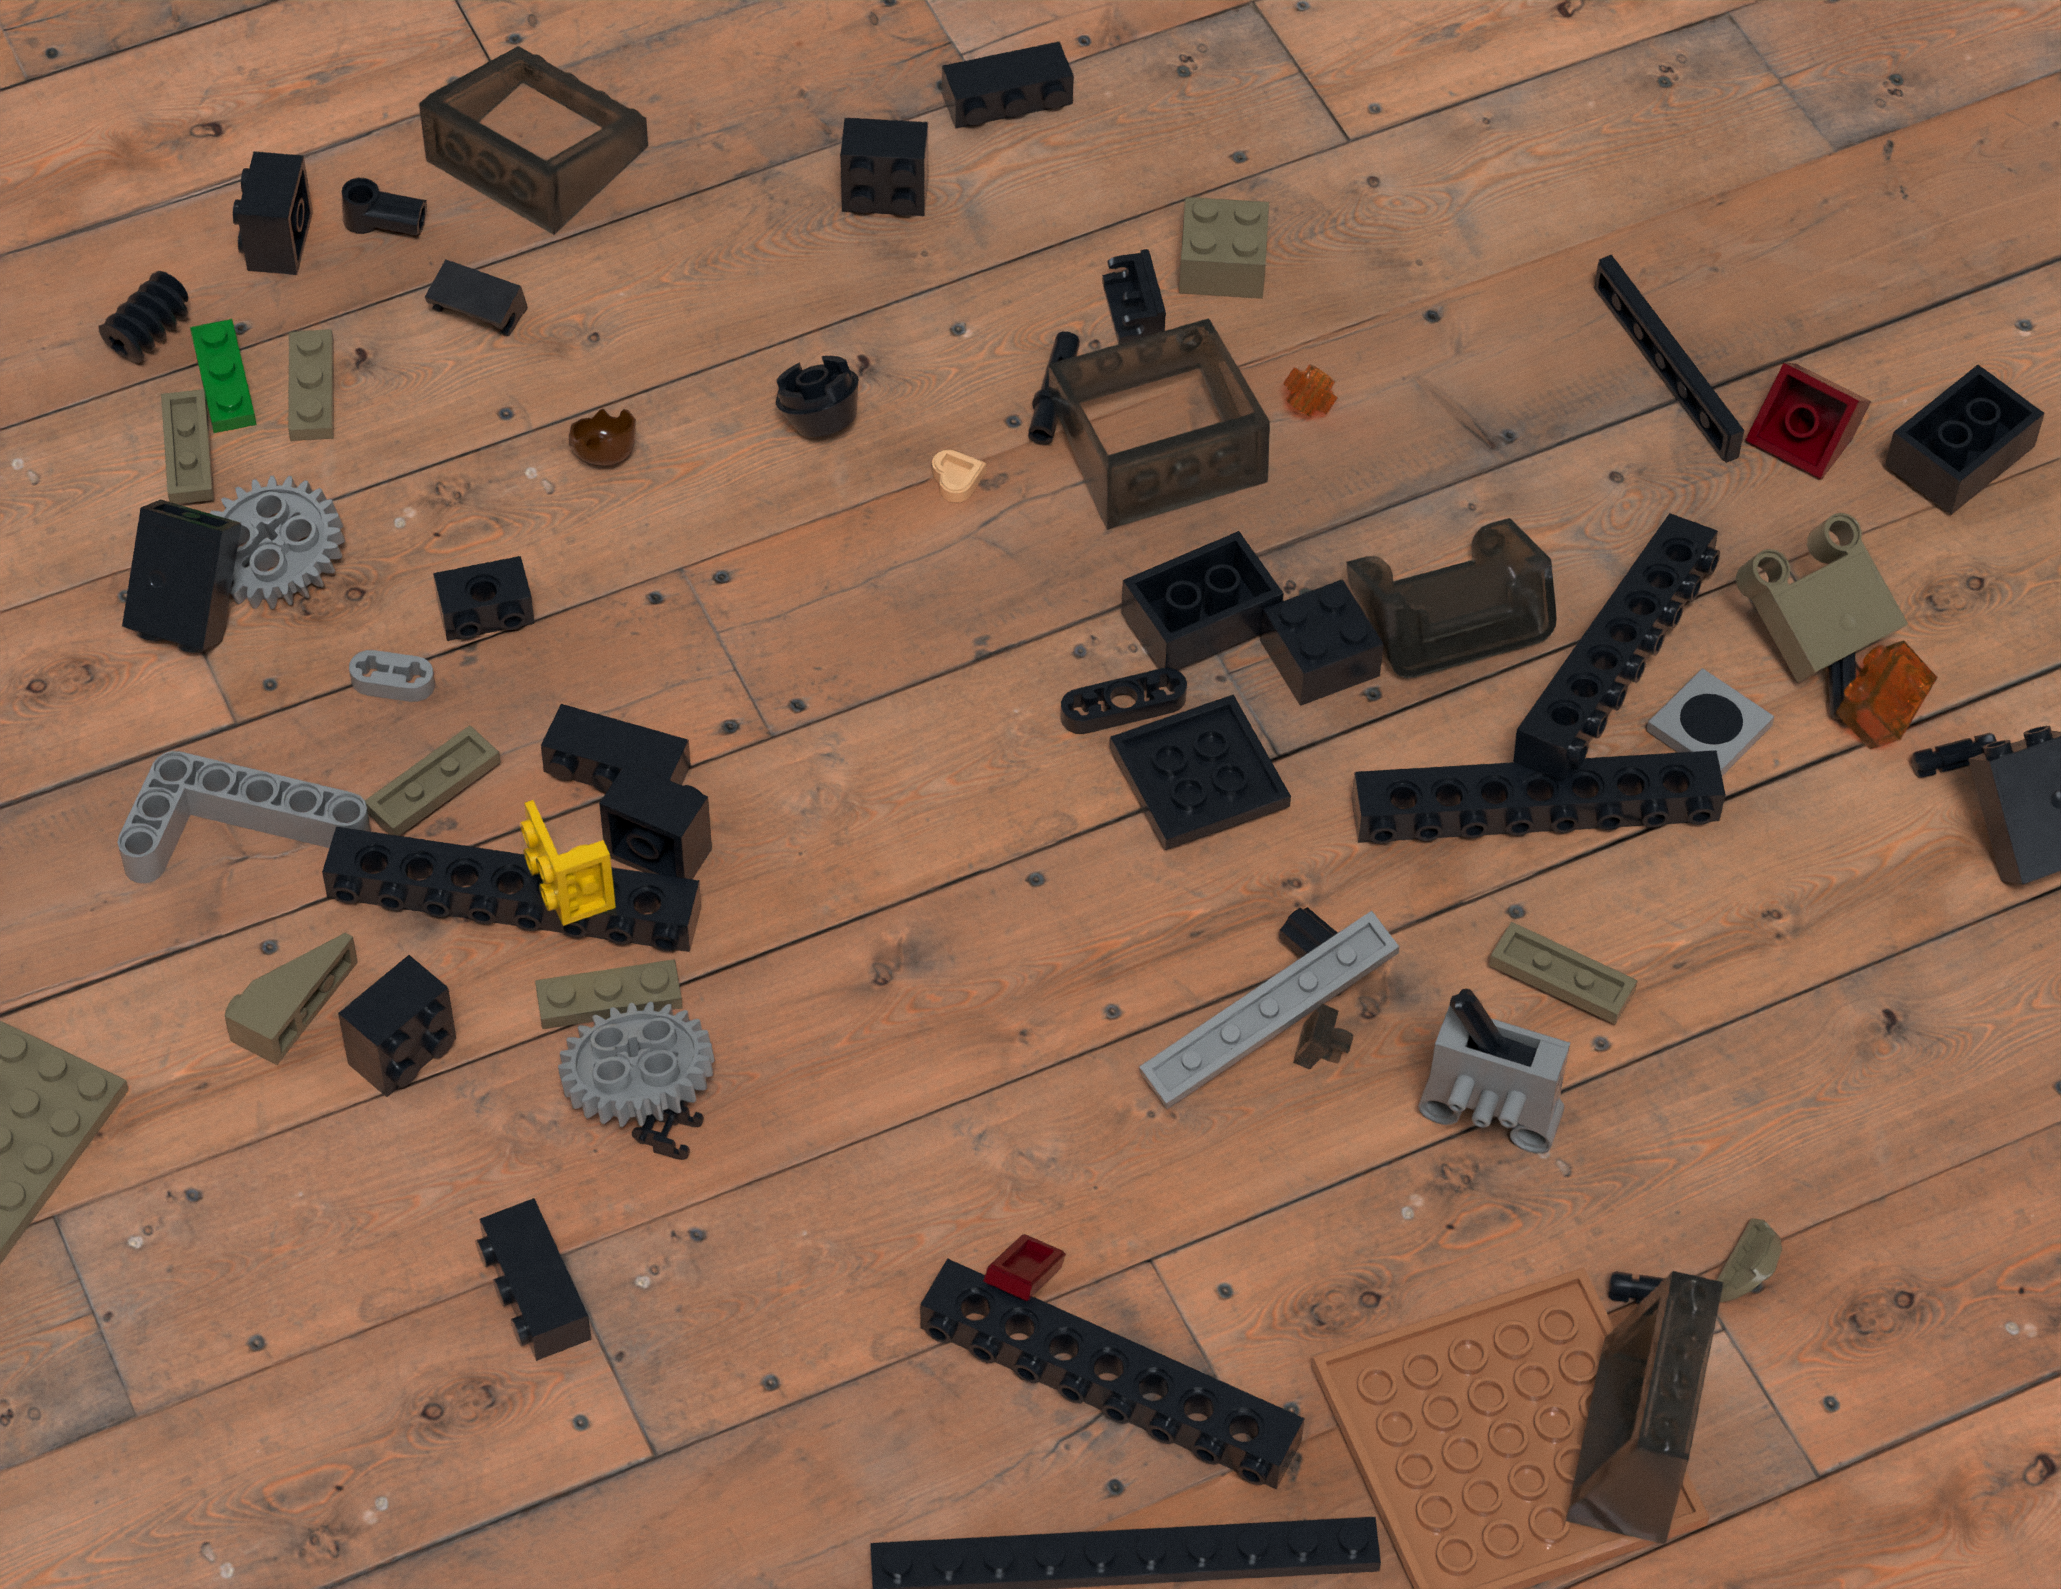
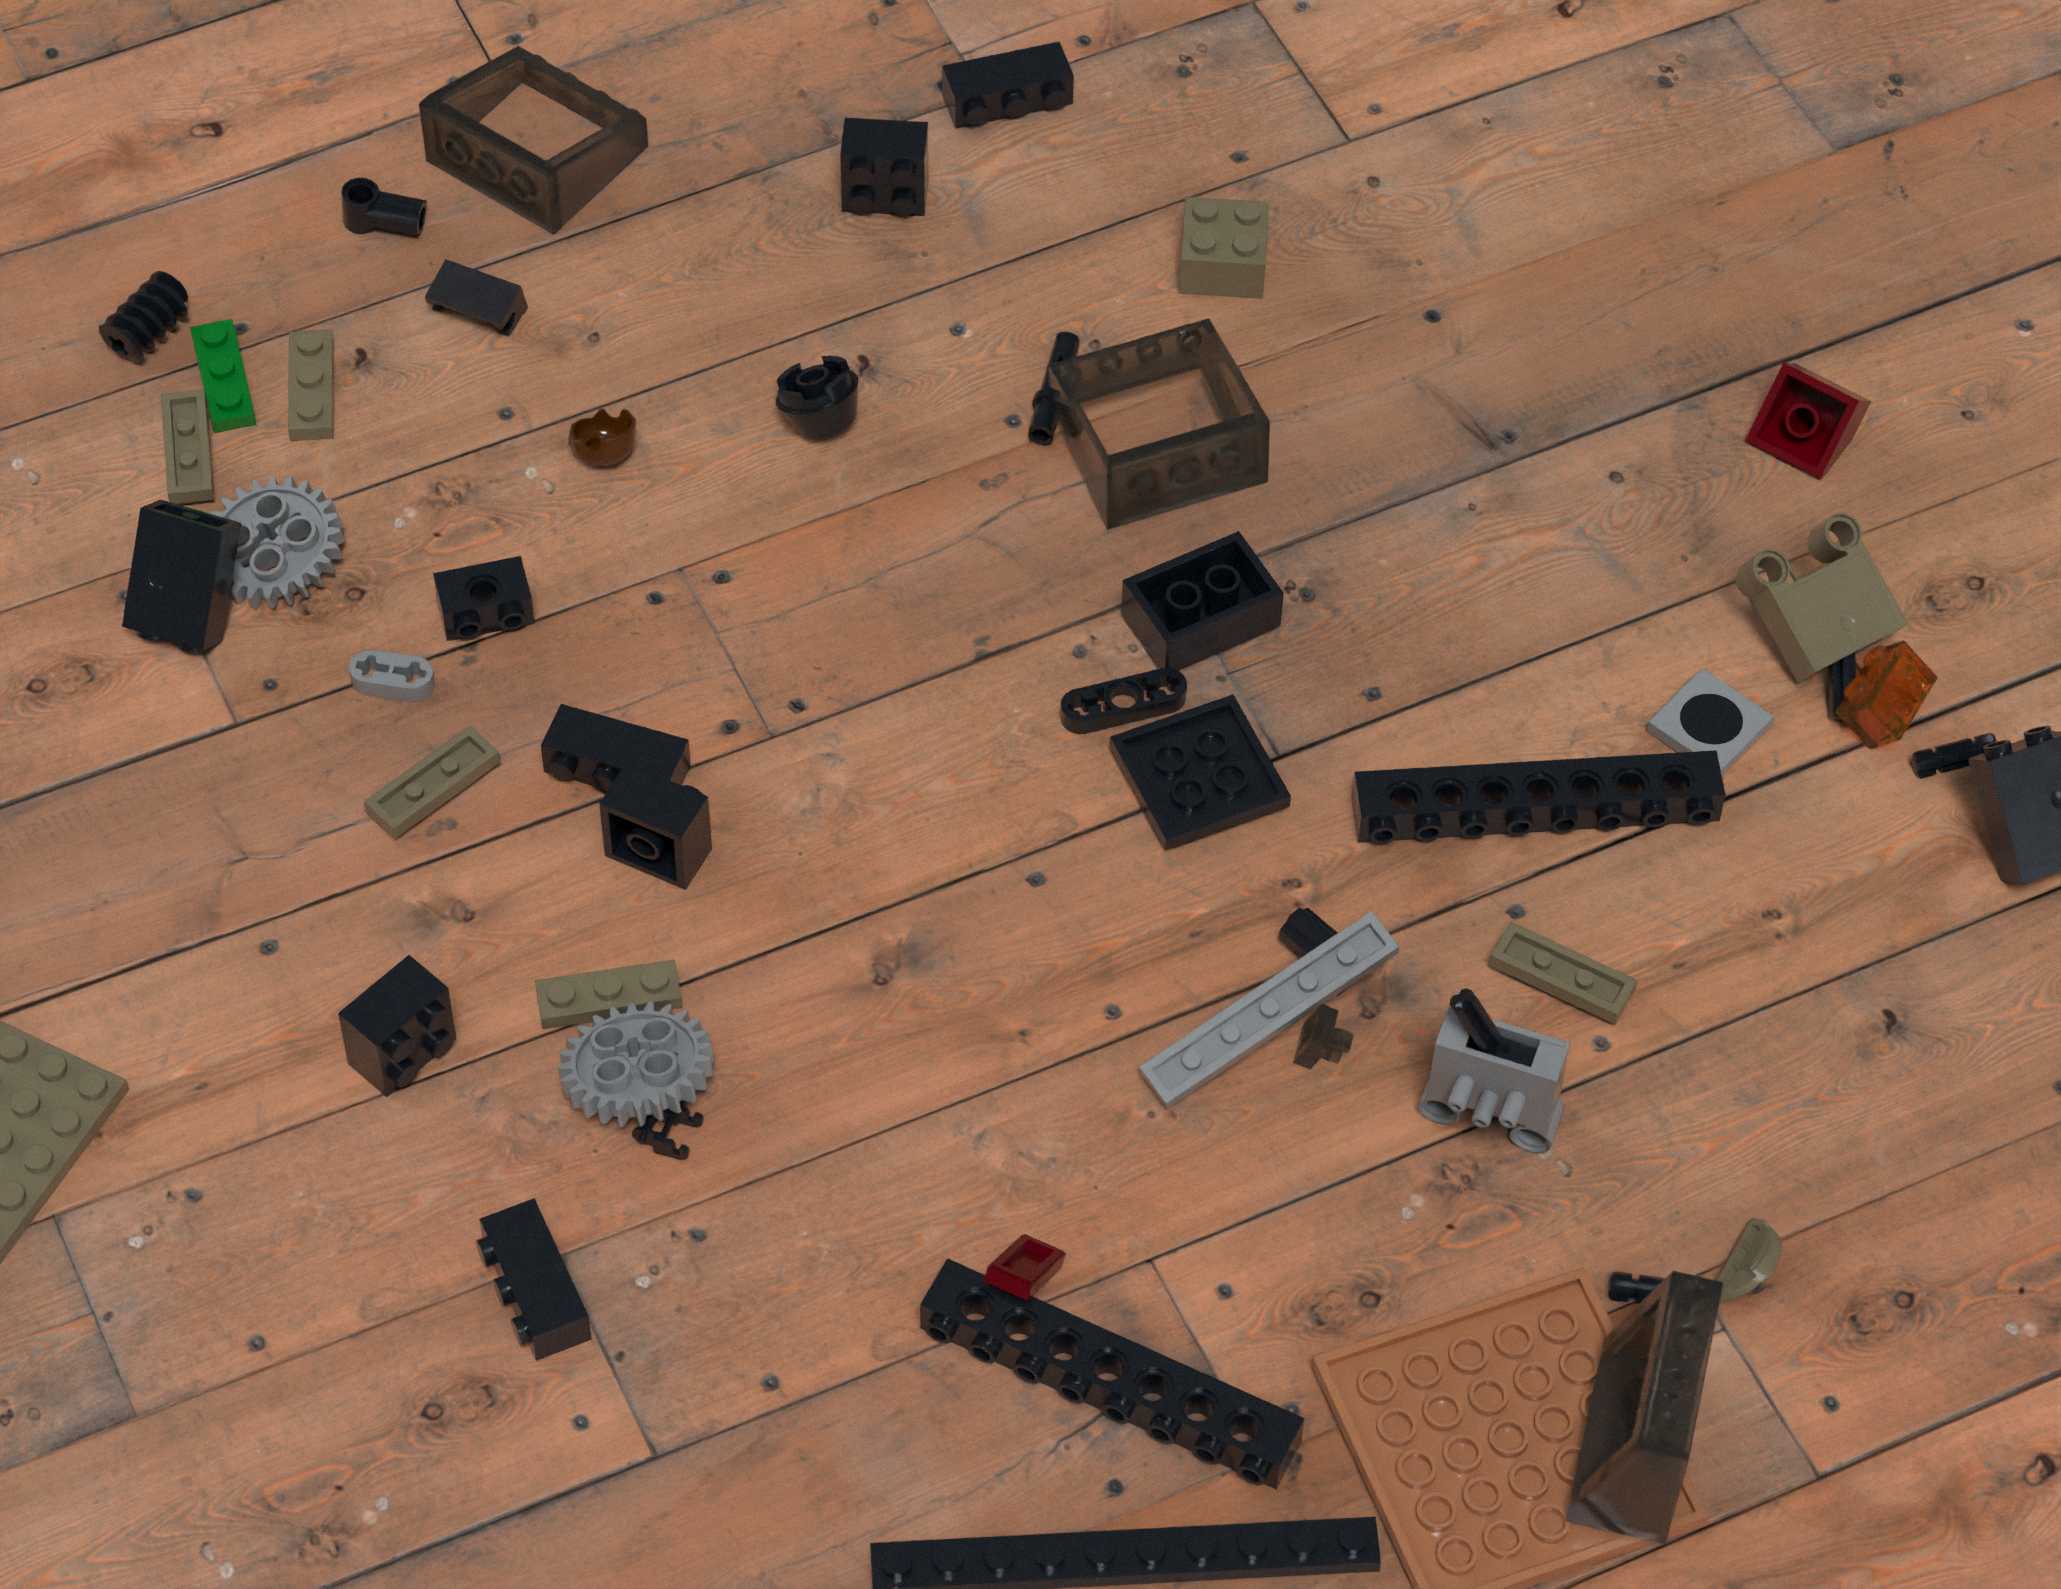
light grey beam [117,751,371,884] -> none
dark tan slope [225,933,358,1065] -> none
black brick [233,151,313,275] -> none
black brick [322,827,702,952] -> none
yellow bracket [520,800,616,926] -> none
light nougat tile [932,450,986,503] -> none
black hinge [1102,249,1166,346] -> none
black brick [1260,579,1384,706] -> none
clear orange gear [1283,364,1338,417] -> none
clear smoke windscreen [1346,518,1557,678] -> none
black brick [1513,513,1720,781] -> none
black tile [1594,254,1745,463] -> none
black brick [1885,365,2045,515] -> none

